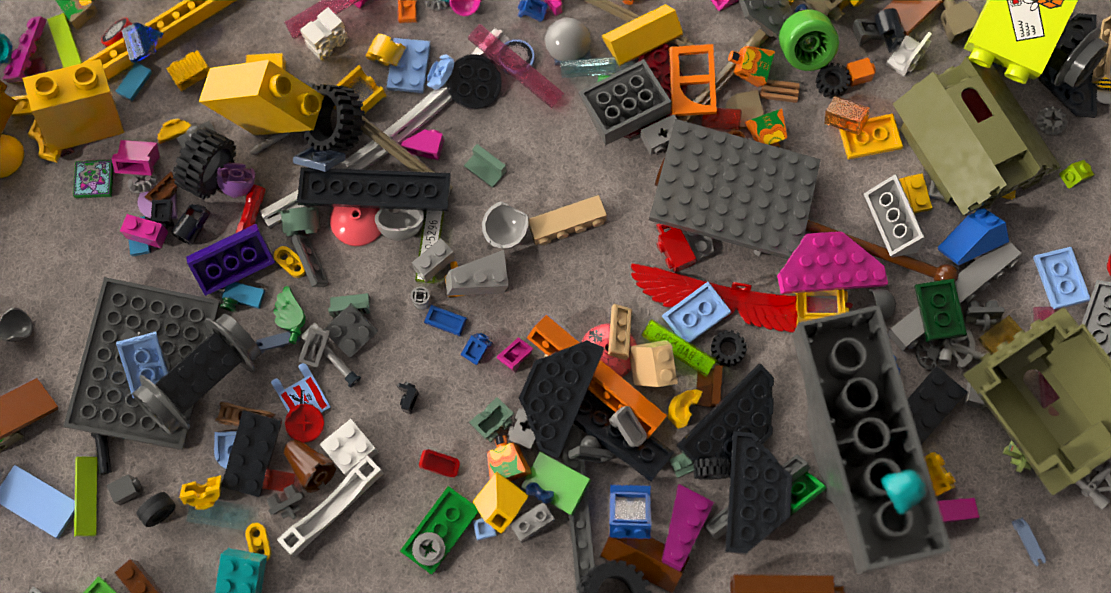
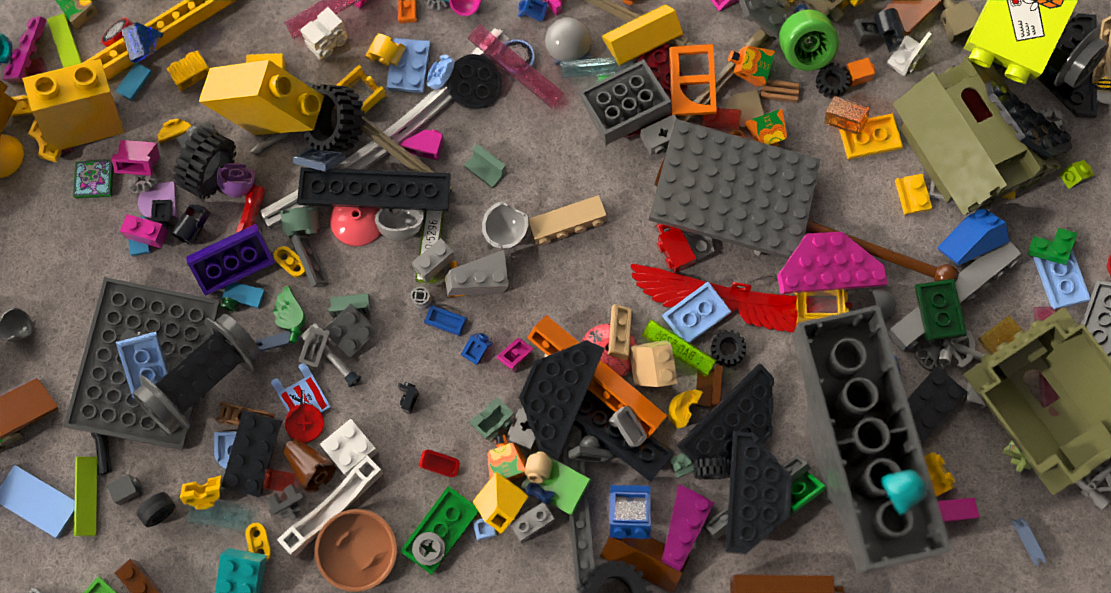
reddish brown tile [144,171,178,203] -> none
light grey slope [864,174,925,257] -> none
dark grey hips [965,301,1005,331] -> none
none -> nougat piece [315,509,397,592]
none -> tan head [525,452,553,483]
none -> black plate [986,80,1072,160]
none -> green plate [1028,228,1077,265]

